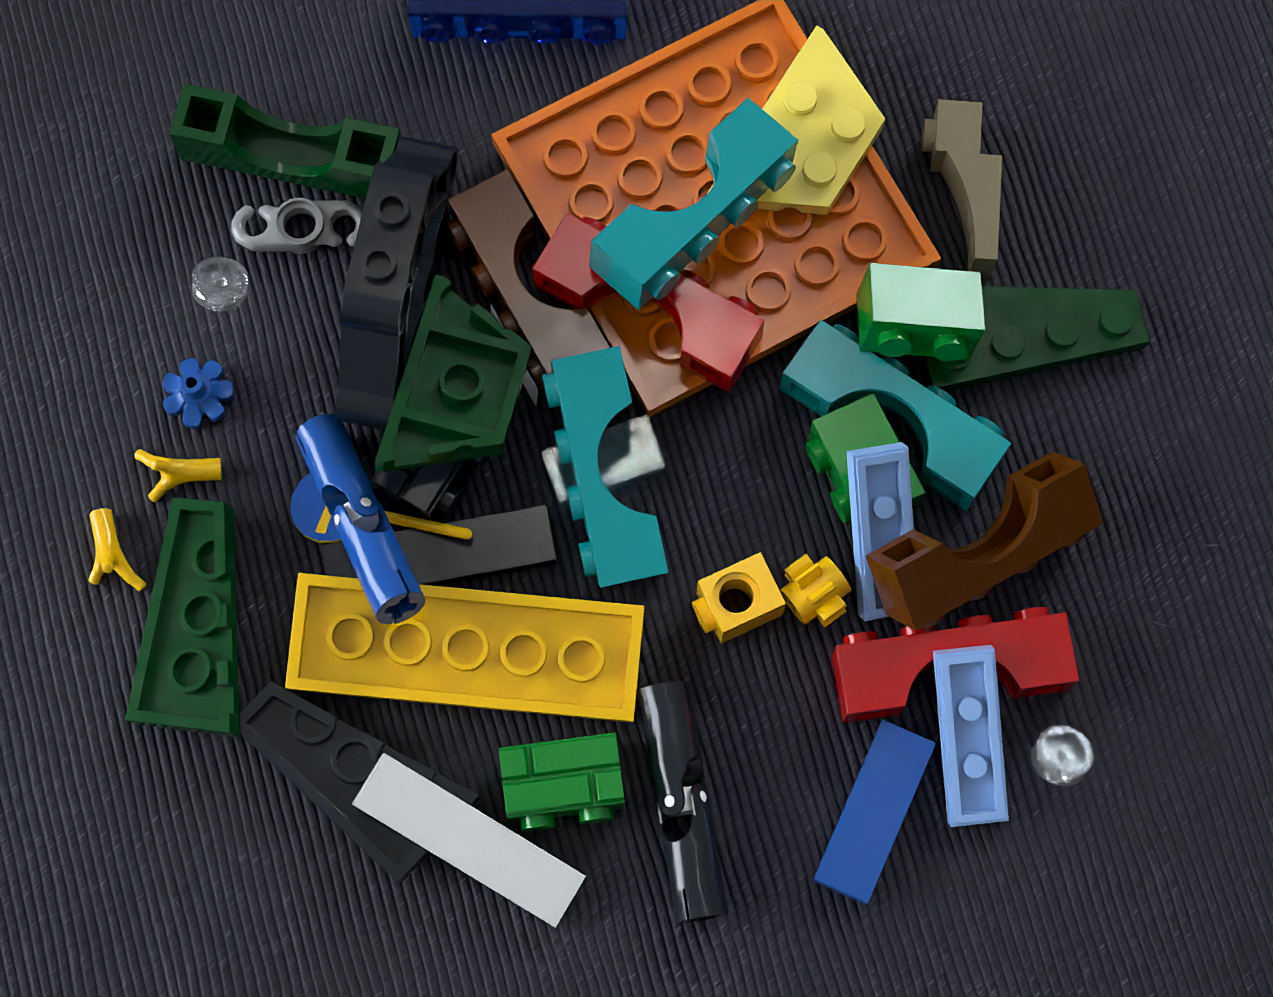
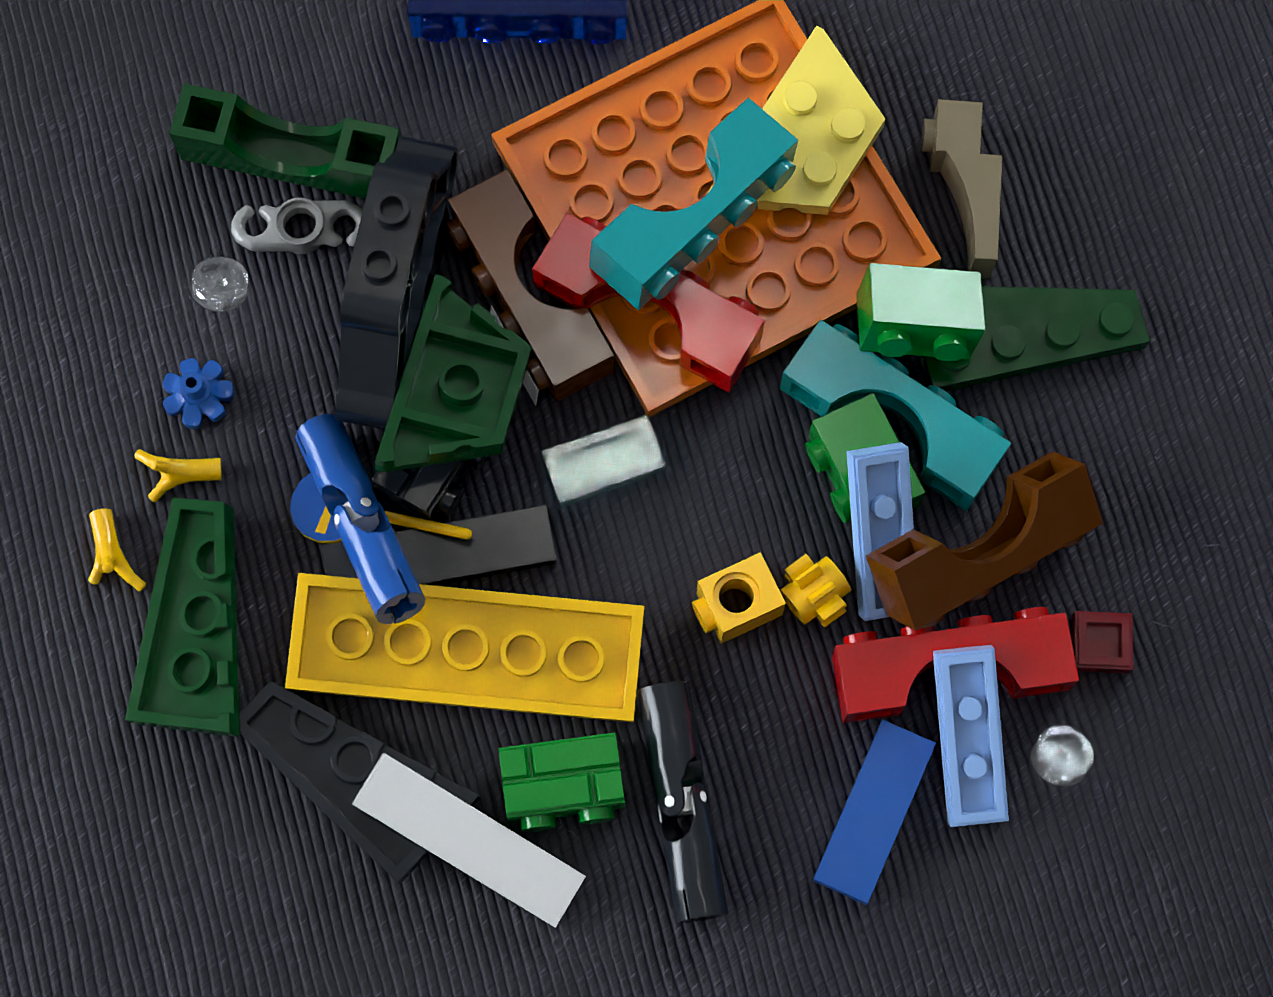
teal arch [542,346,668,588] -> none
none -> dark red tile [1072,611,1133,673]

